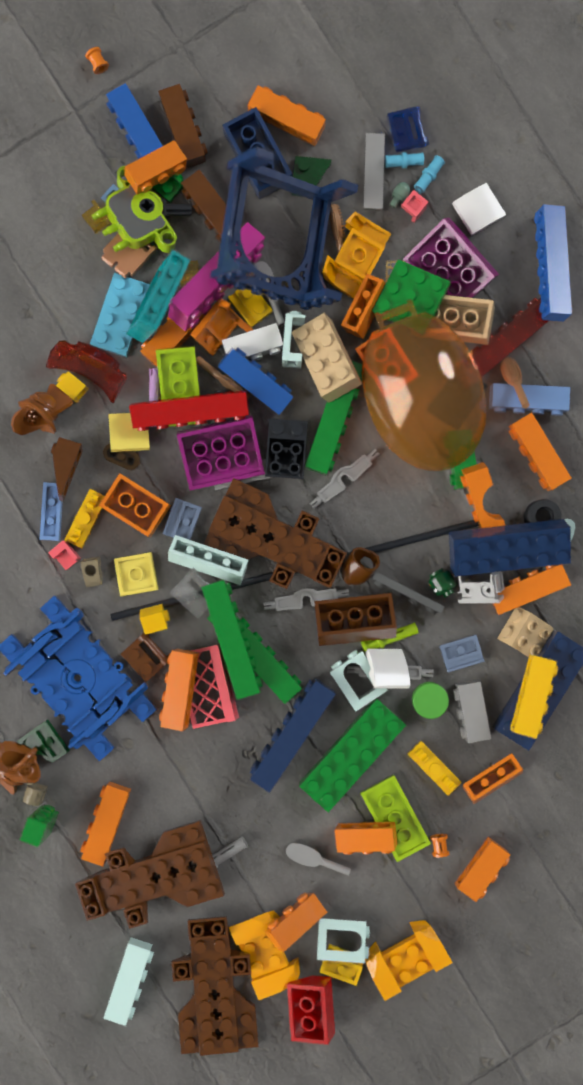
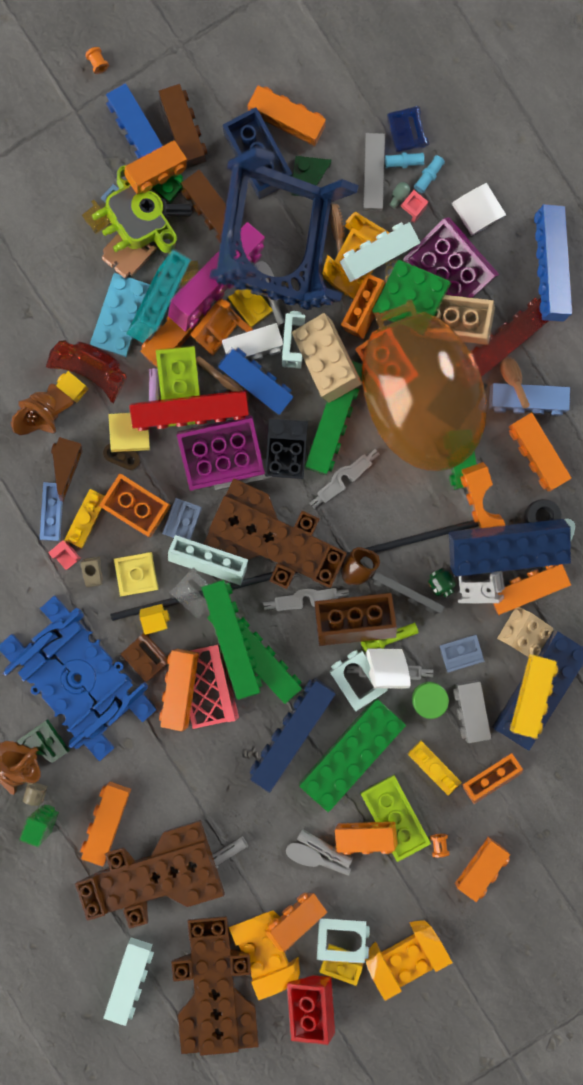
none -> light grey pin [297,829,353,868]
none -> light aqua brick [339,222,420,282]

